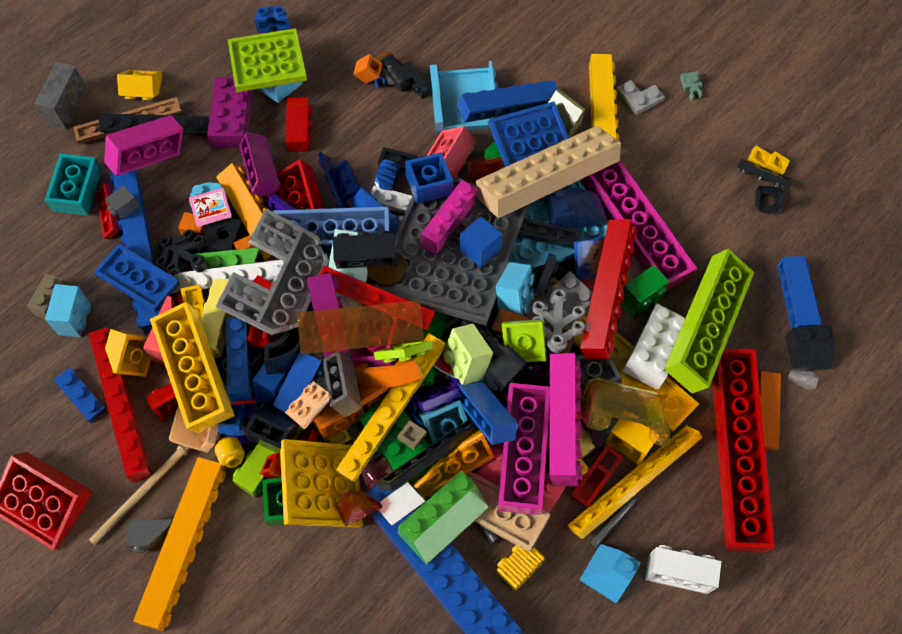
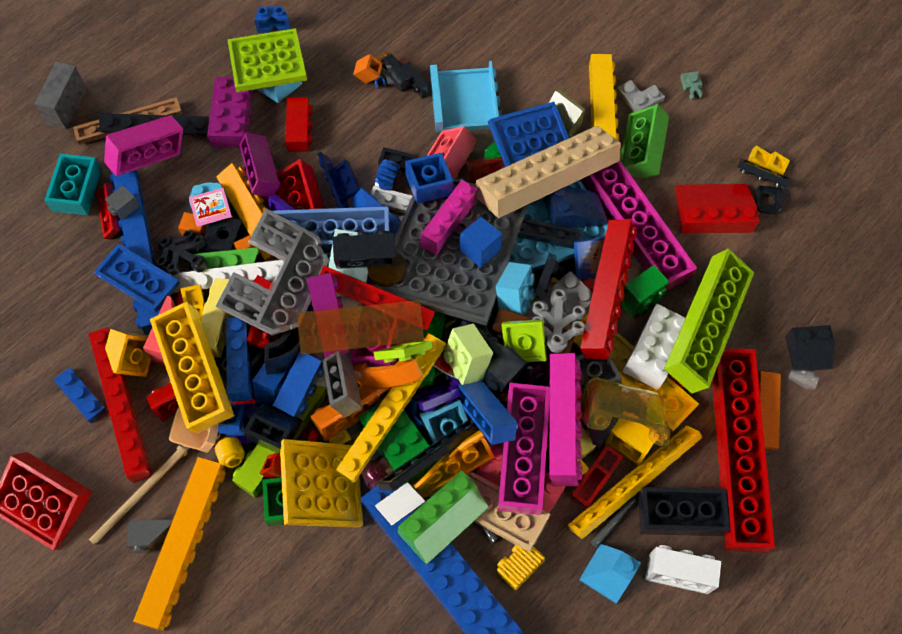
dark tan brick [27,273,67,319] -> none
medium azure brick [45,284,91,337] -> none
yellow slope [117,70,163,100] -> none
light nougat bracket [285,381,331,429] -> none
clear red slope [334,490,382,526] -> none
dark tan plate [397,420,427,450] -> none
blue brick [457,80,558,123] -> none
blue brick [777,256,822,329] -> none
none -> bright green slope [620,104,669,178]
none -> black brick [638,487,730,536]
none -> red slope [675,184,759,234]

